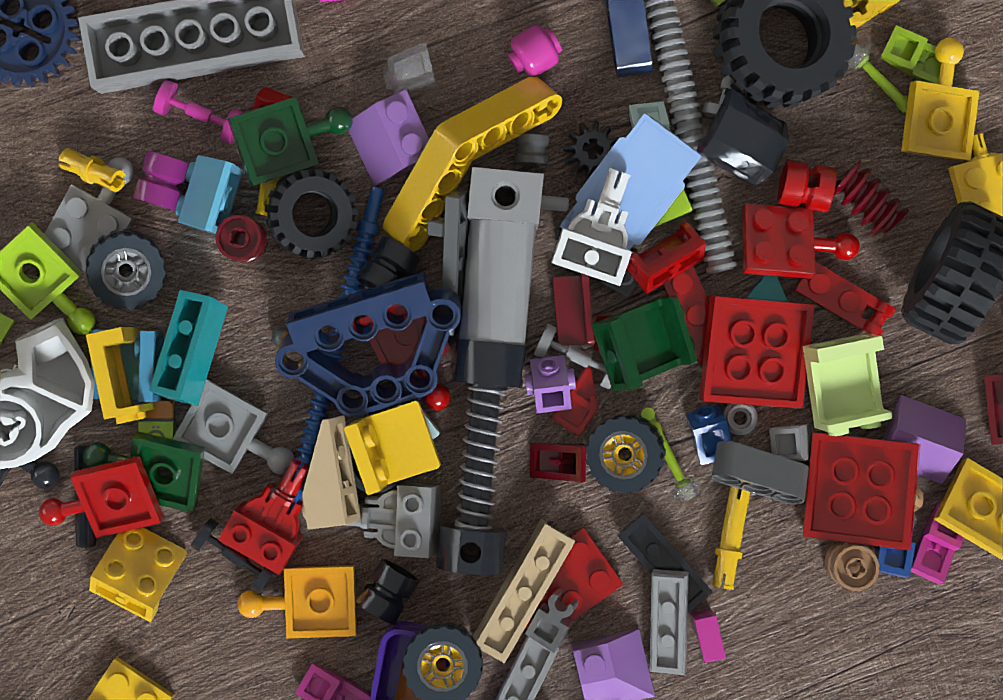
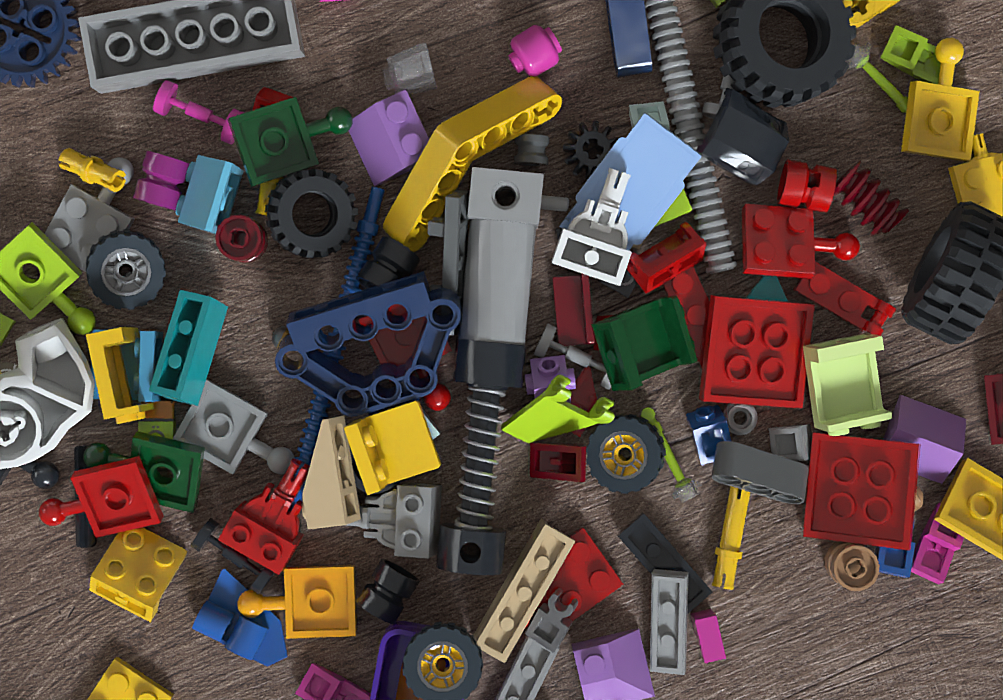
none -> blue panel [192,569,288,667]
none -> lime flag [501,375,615,443]

